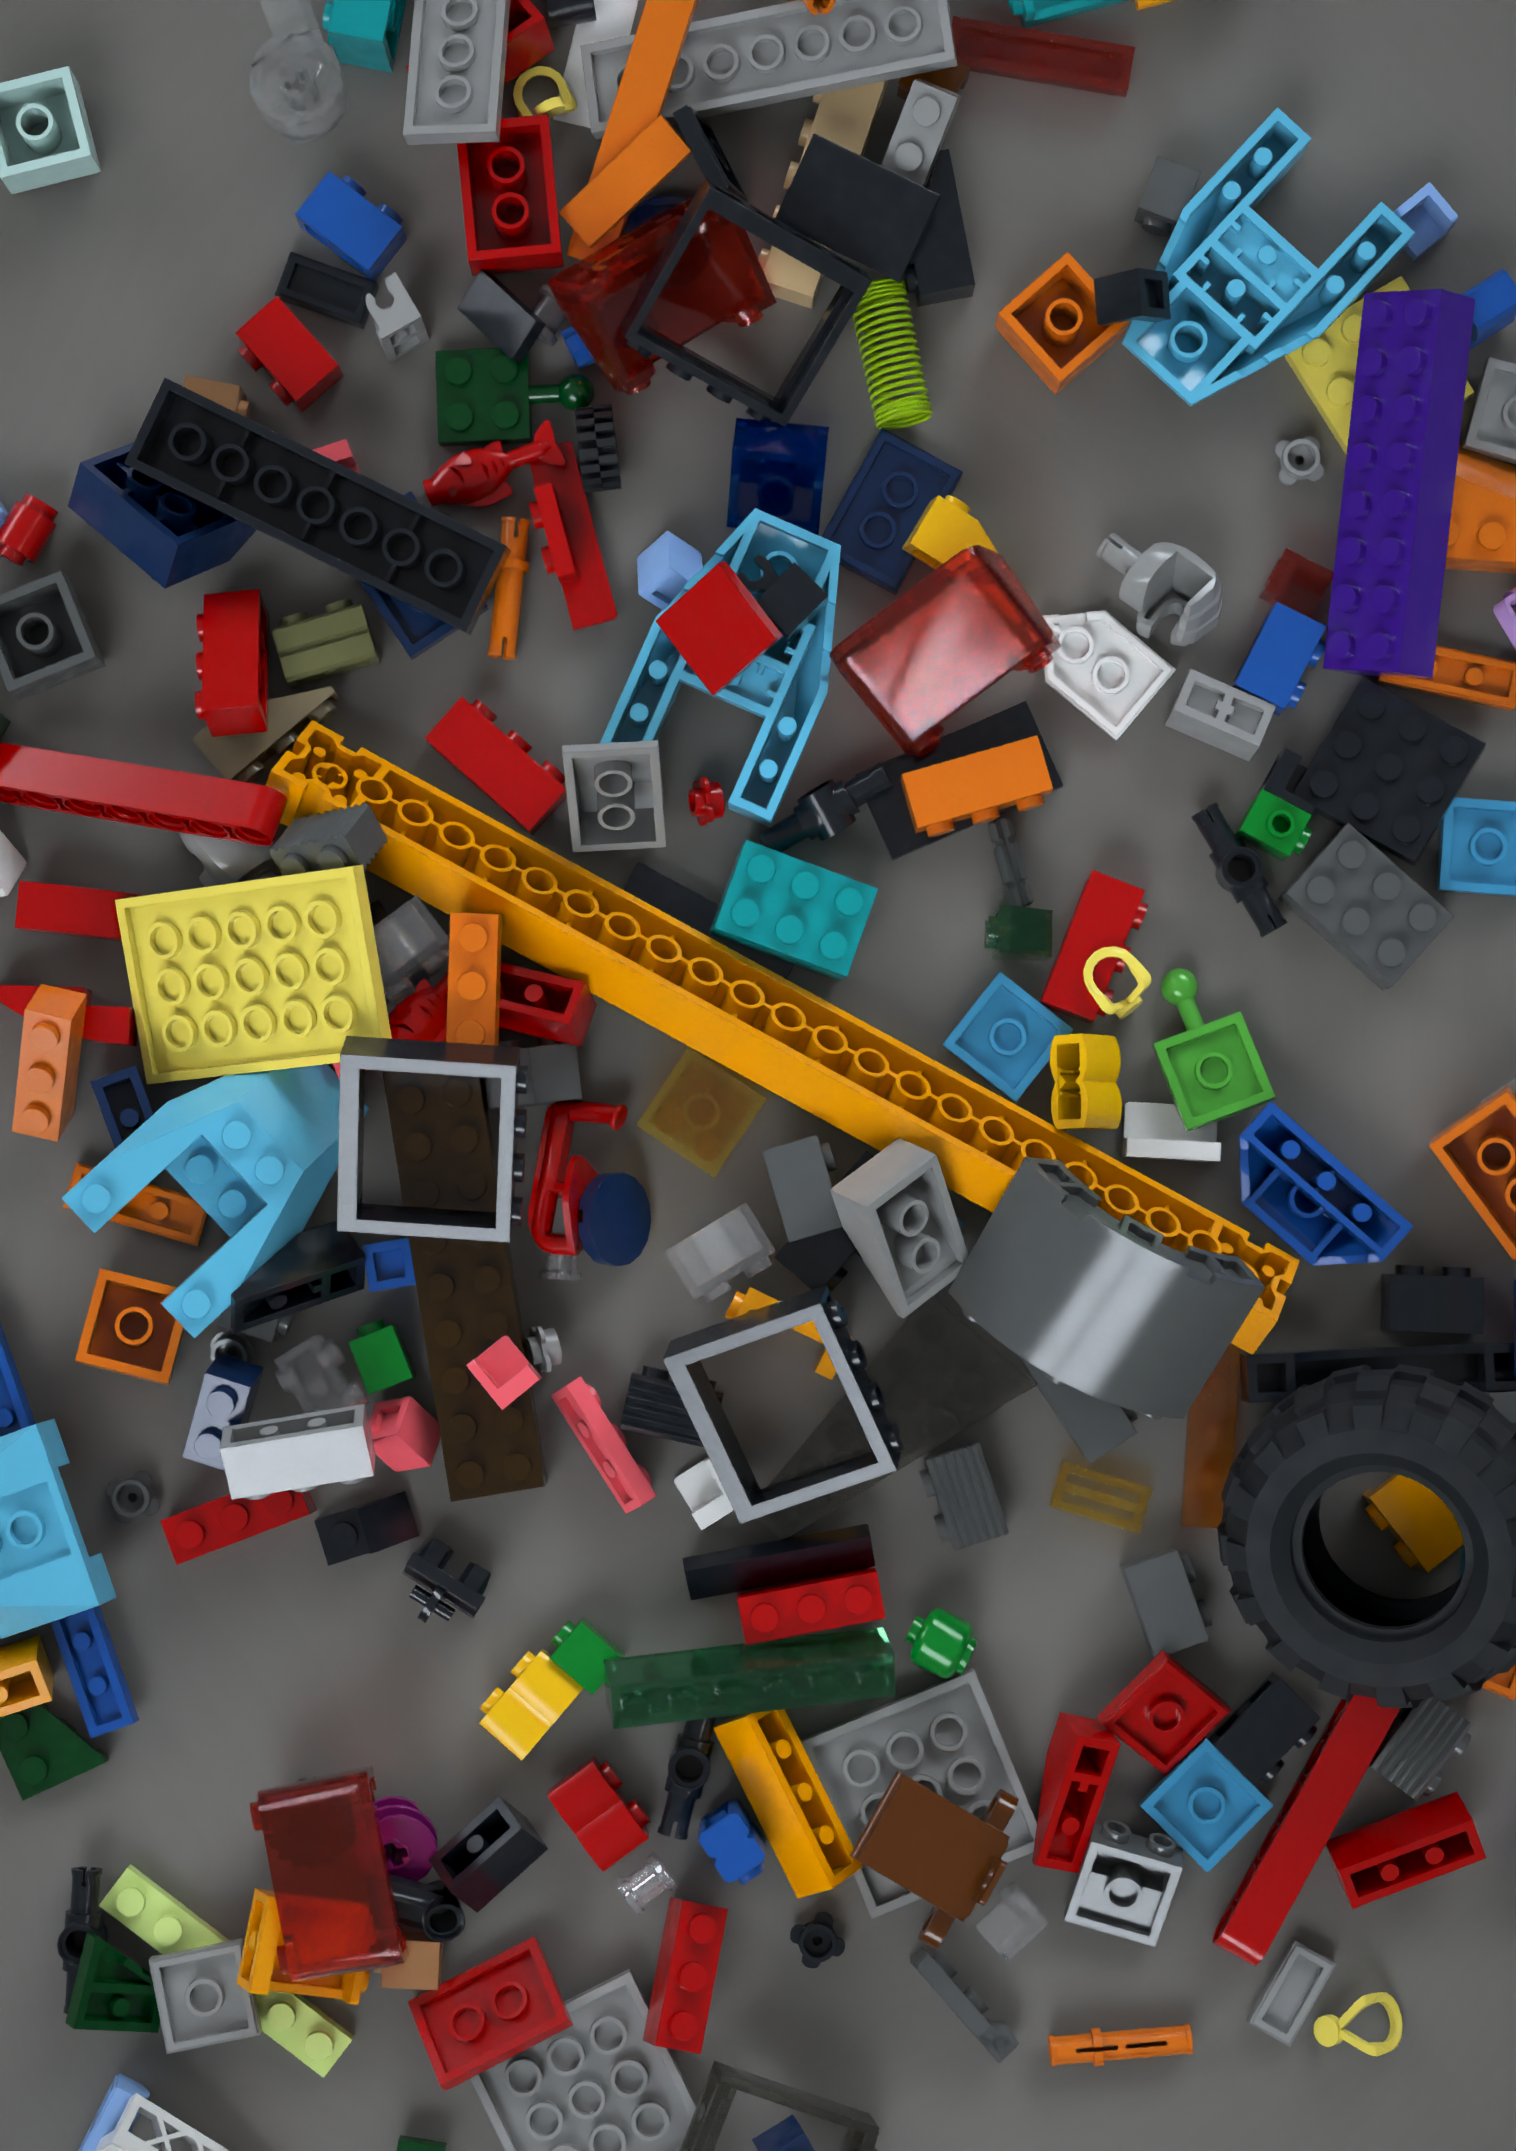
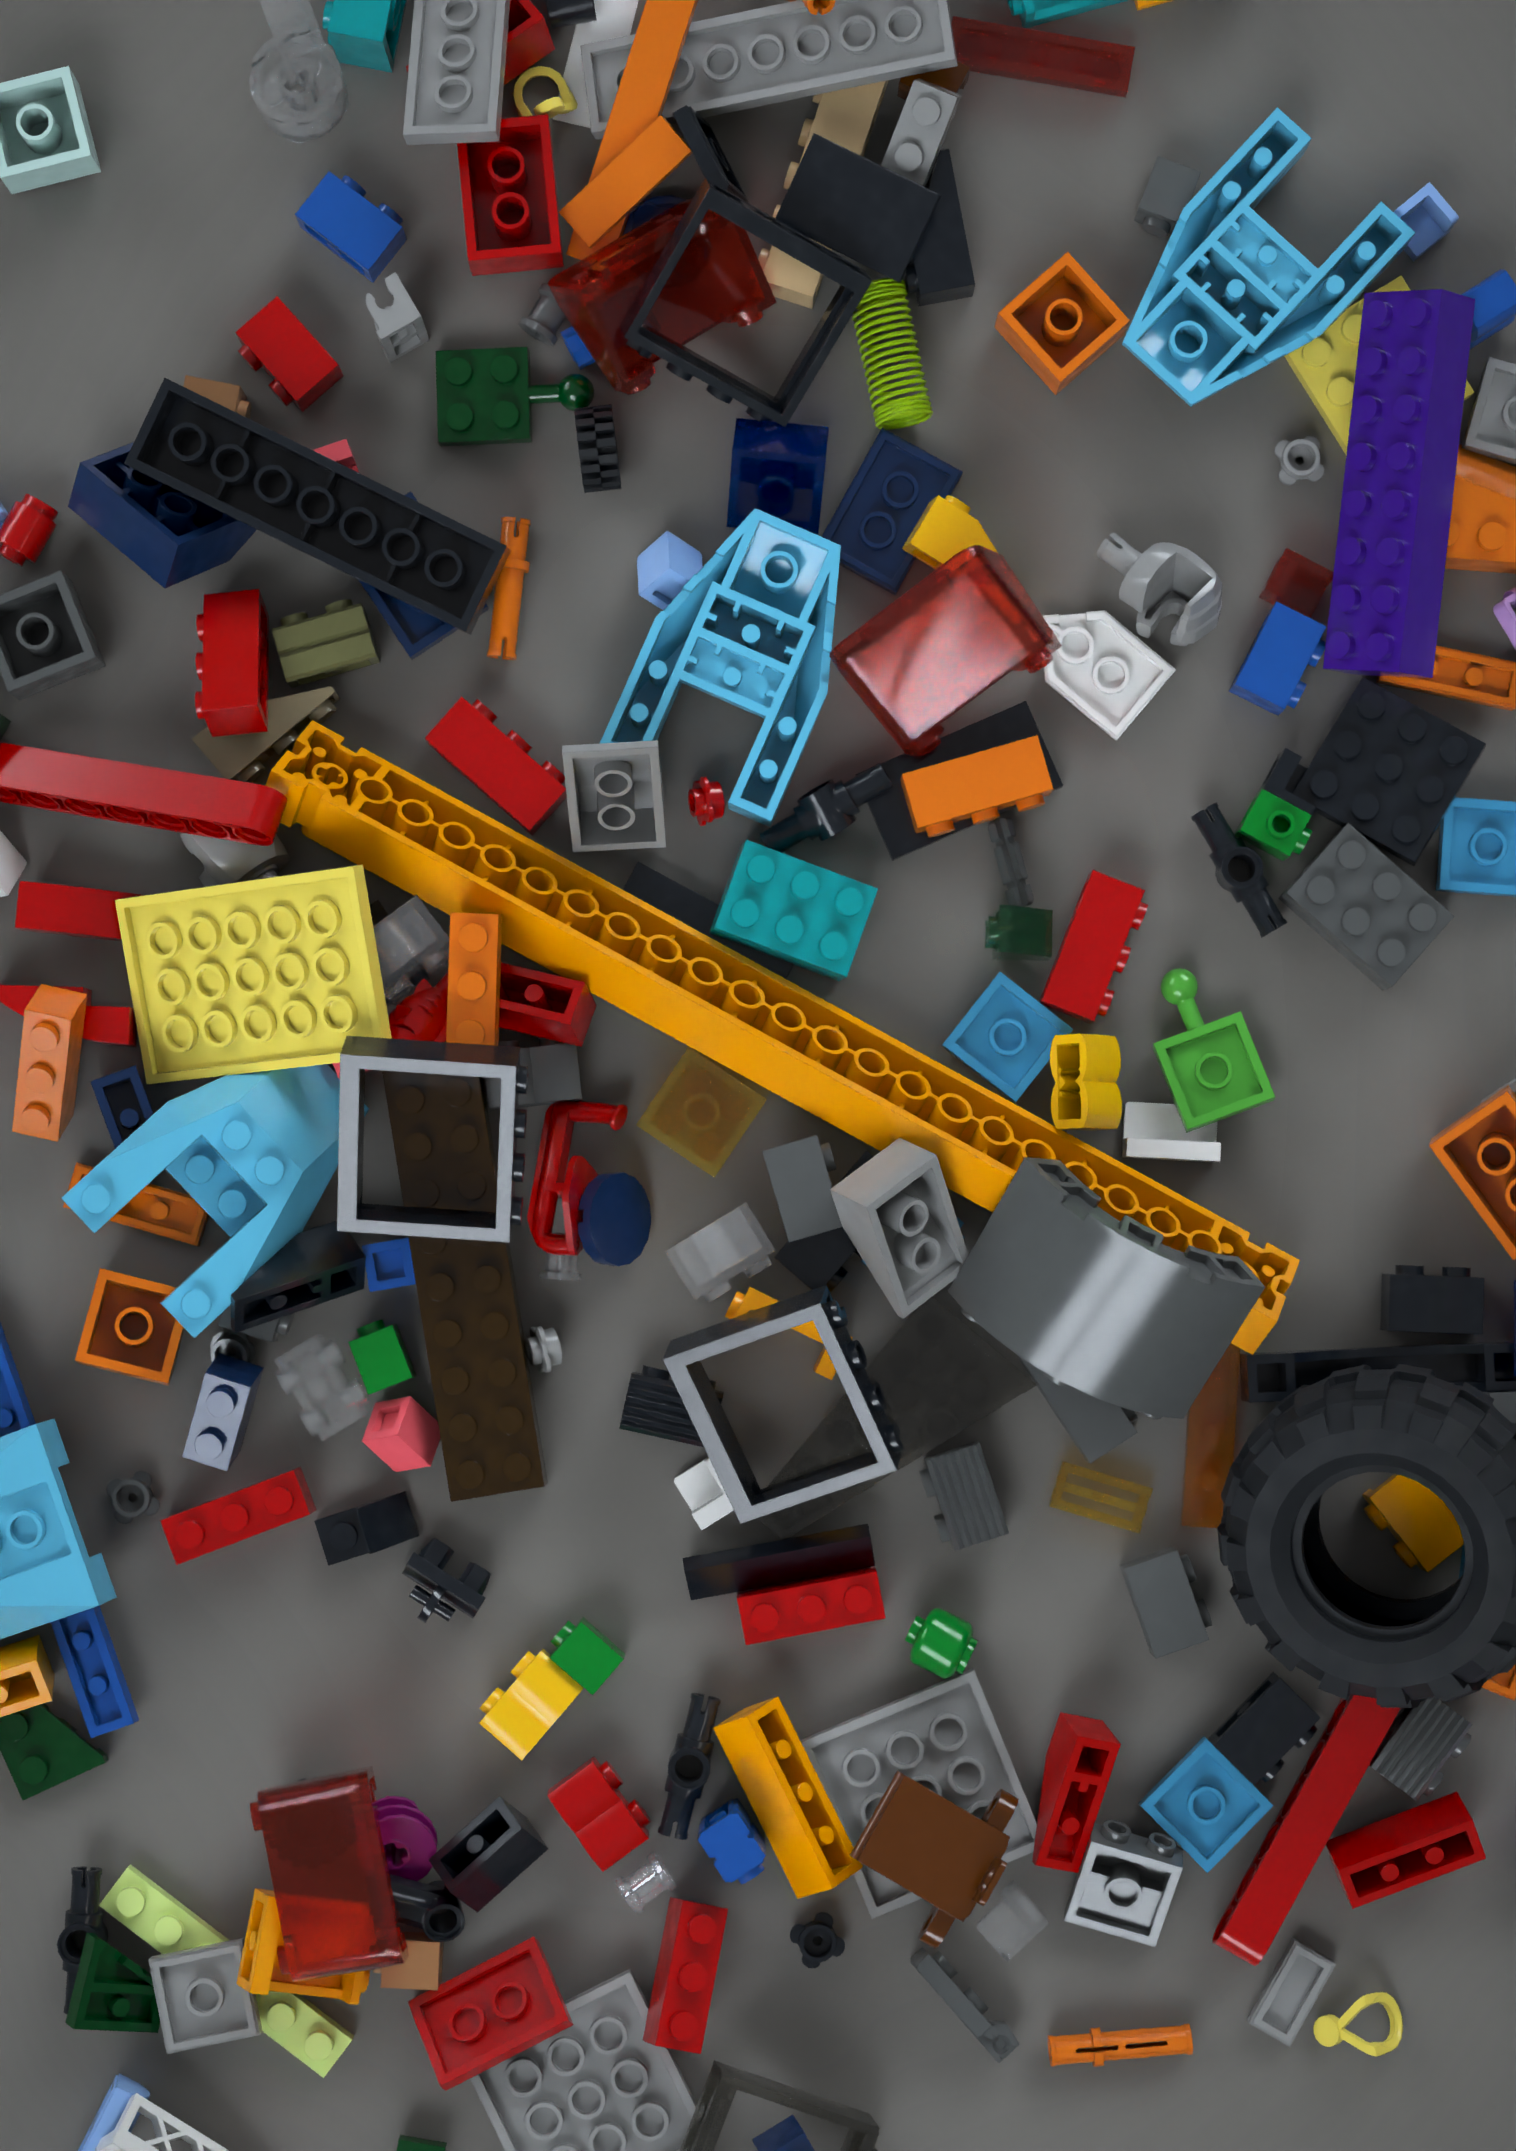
brick [220,1404,376,1500] -> none
dark grey brick [270,802,387,876] -> none
black tile [275,252,379,329] -> none
red animal [422,420,567,507] -> none
black tile [457,270,546,363] -> none
coral panel [466,1336,542,1410] -> none
red bracket [529,441,618,631] -> none
coral plate [550,1376,657,1514] -> none
clear green brick [603,1627,896,1729] -> none
red tile [656,561,783,695] -> none
black brick [737,555,829,643] -> none
light yellow piece [1083,946,1151,1020] -> none
black panel [1094,268,1171,326] -> none
red tile [1097,1650,1231,1776] -> none
light grey hinge [1164,669,1276,762] -> none
blue wedge [1239,1101,1414,1266] -> none

